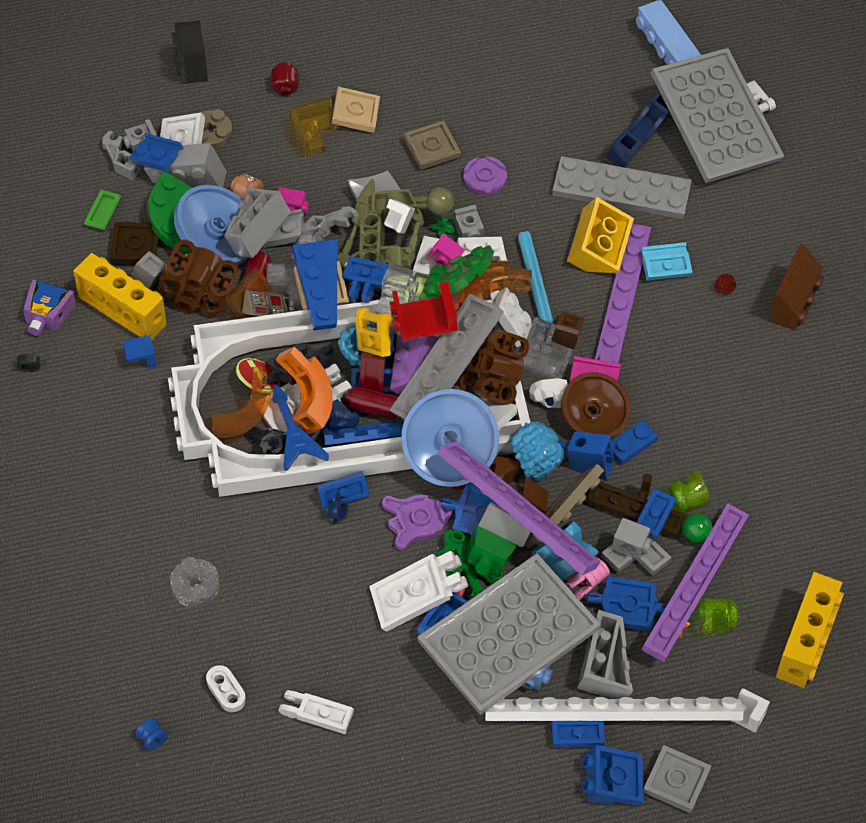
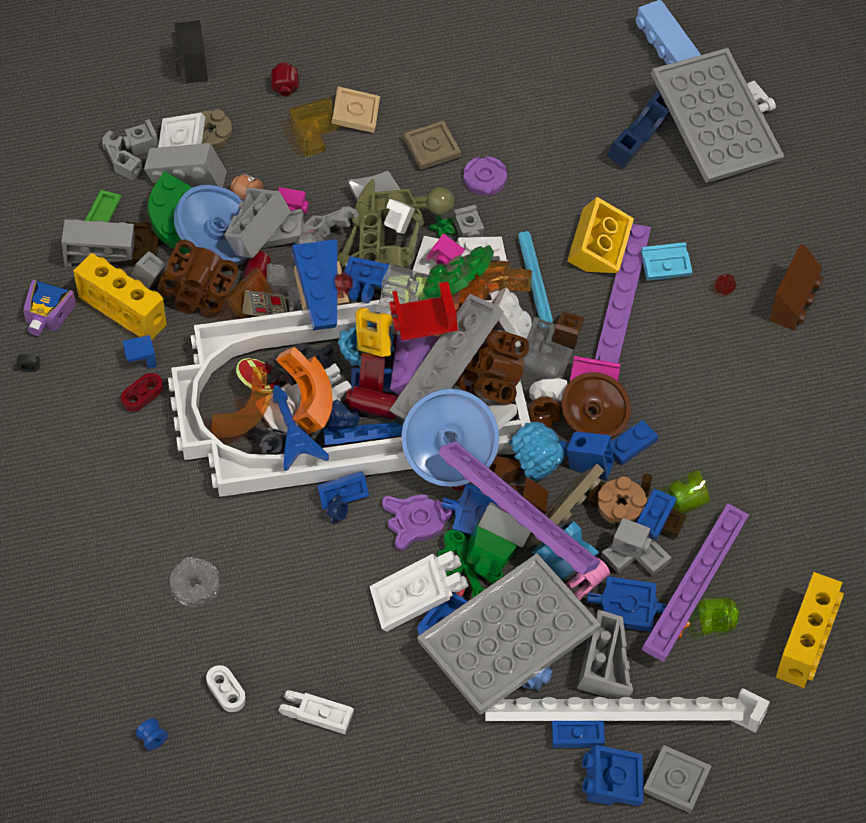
blue plate [129,133,183,172] -> none
light grey plate [552,156,691,220] -> none
green piece [682,513,713,543] -> none
none -> light grey wedge [61,219,135,268]
none -> dark red plate [121,373,163,412]
none -> clear red plate [335,271,353,294]
none -> reddish brown hair [527,396,561,428]
none -> medium nougat plate [598,476,647,524]

